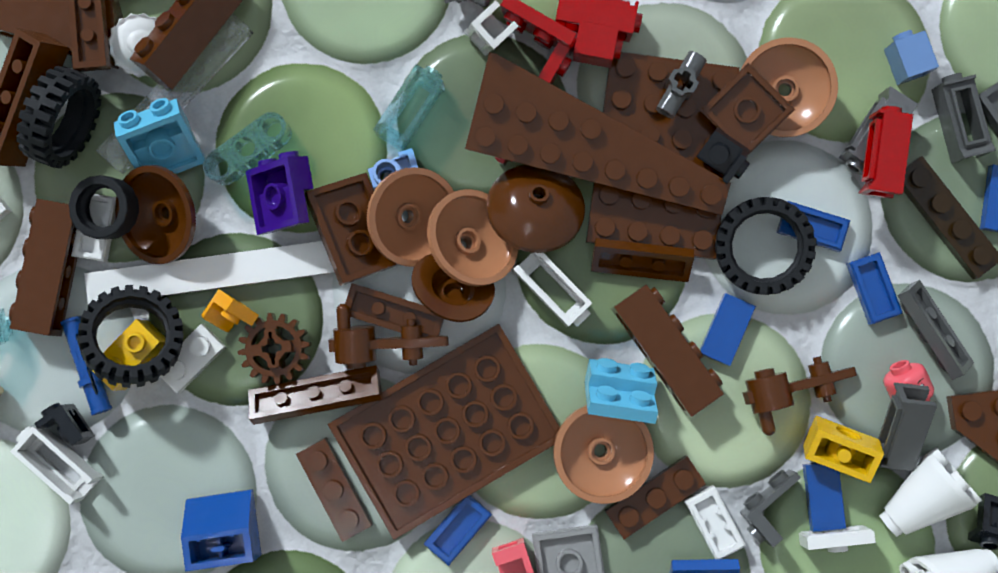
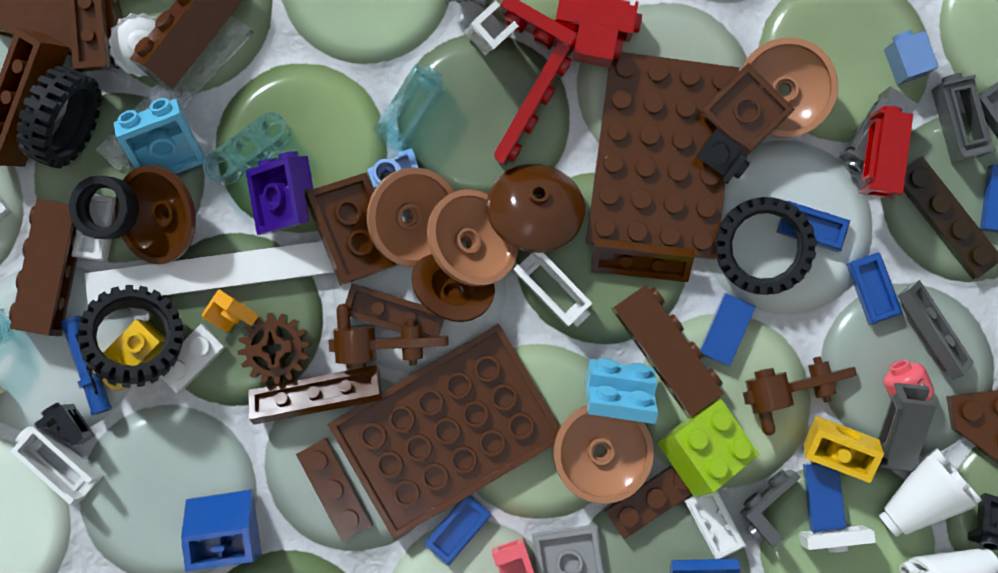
reddish brown wing [465,52,731,215] -> none
dark grey axle [656,51,707,119] -> none
none -> lime brick [656,399,760,497]

